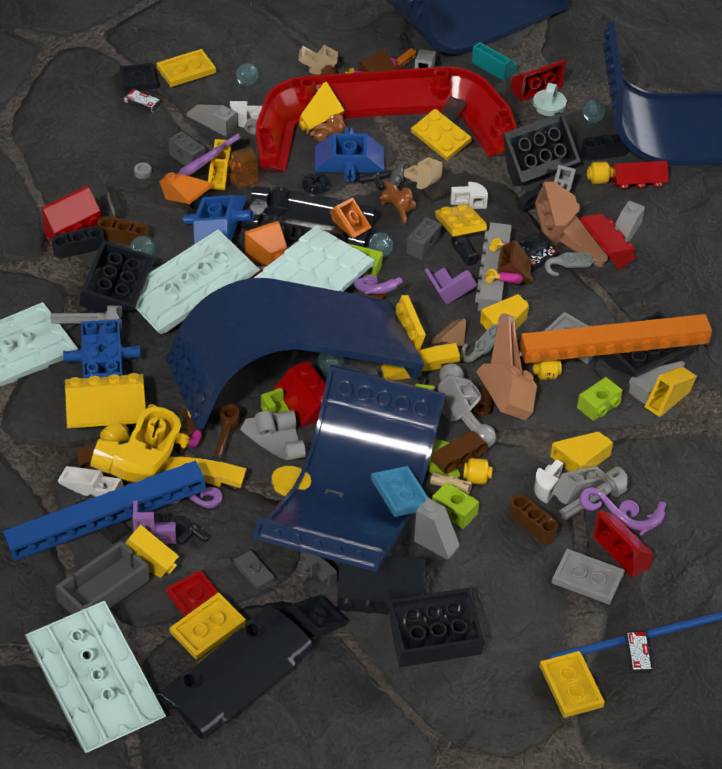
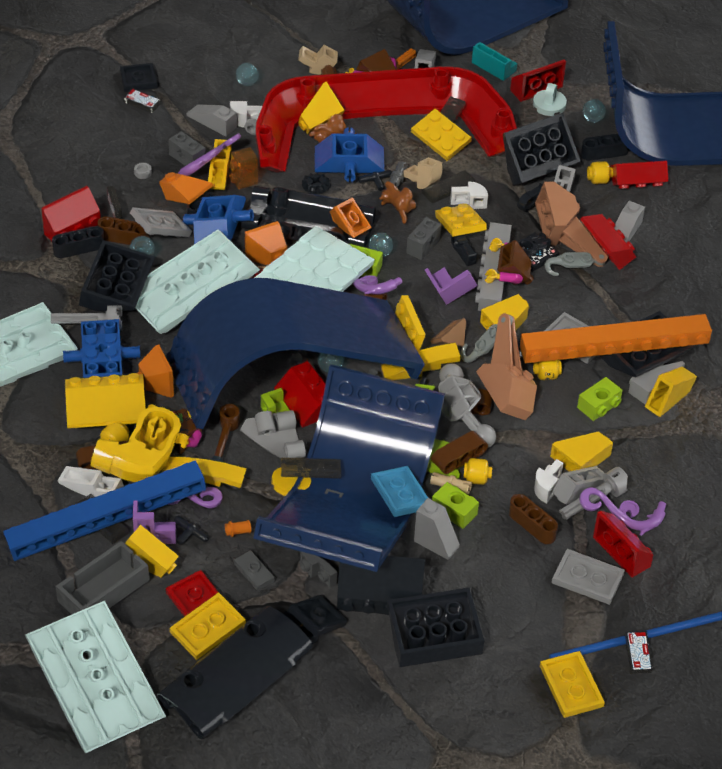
yellow plate [156,49,216,87] -> none
none -> light grey plate [130,207,192,238]
none -> orange slope [137,345,174,398]
none -> orange pin [225,520,251,537]
none -> clear smoke tile [281,457,341,479]

